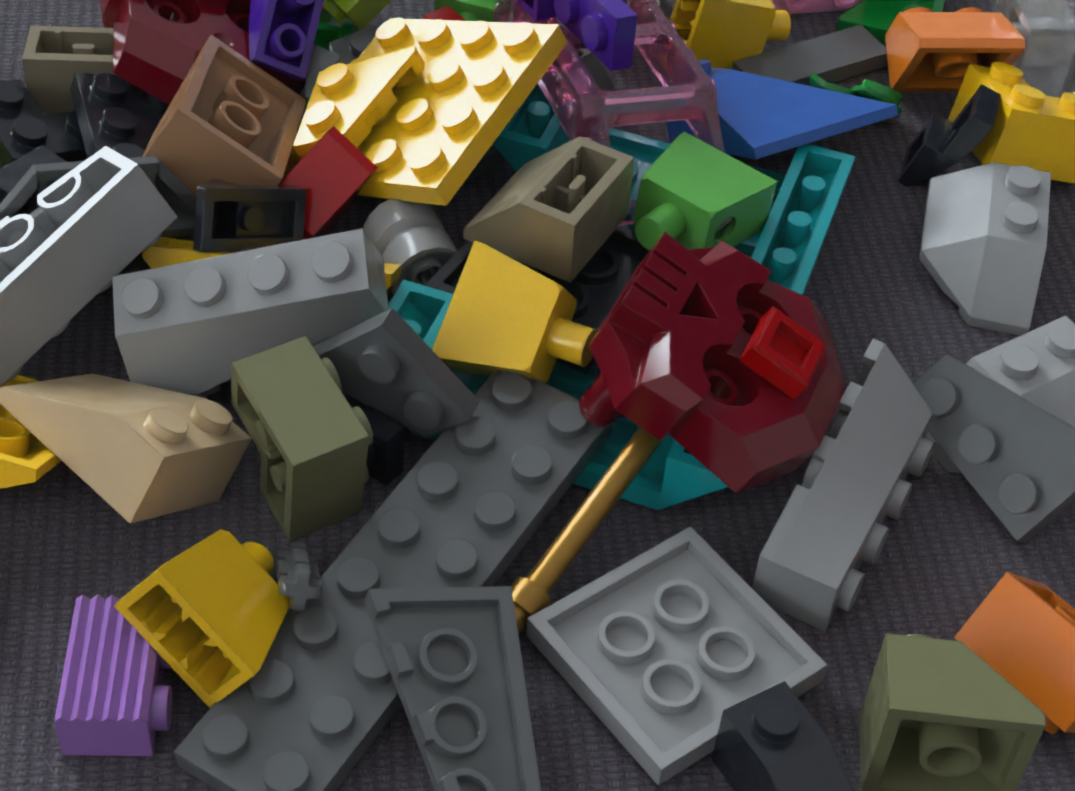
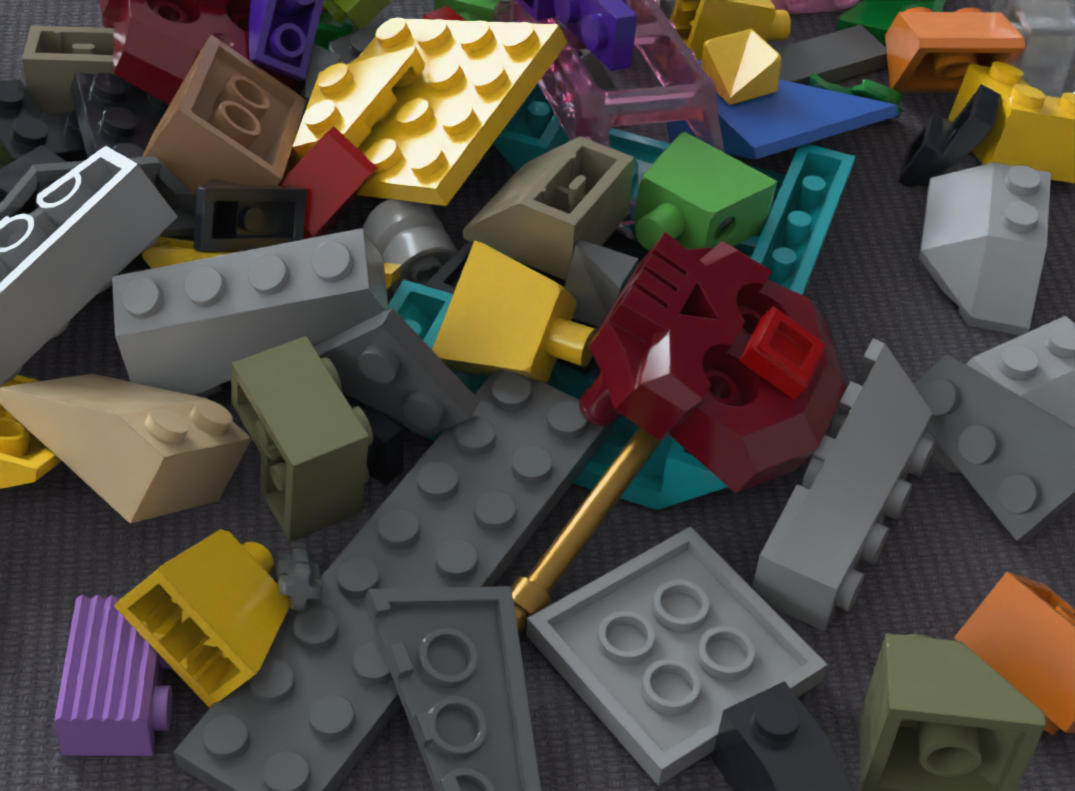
none -> dark grey slope [564,239,638,328]
none -> yellow slope [700,29,781,105]

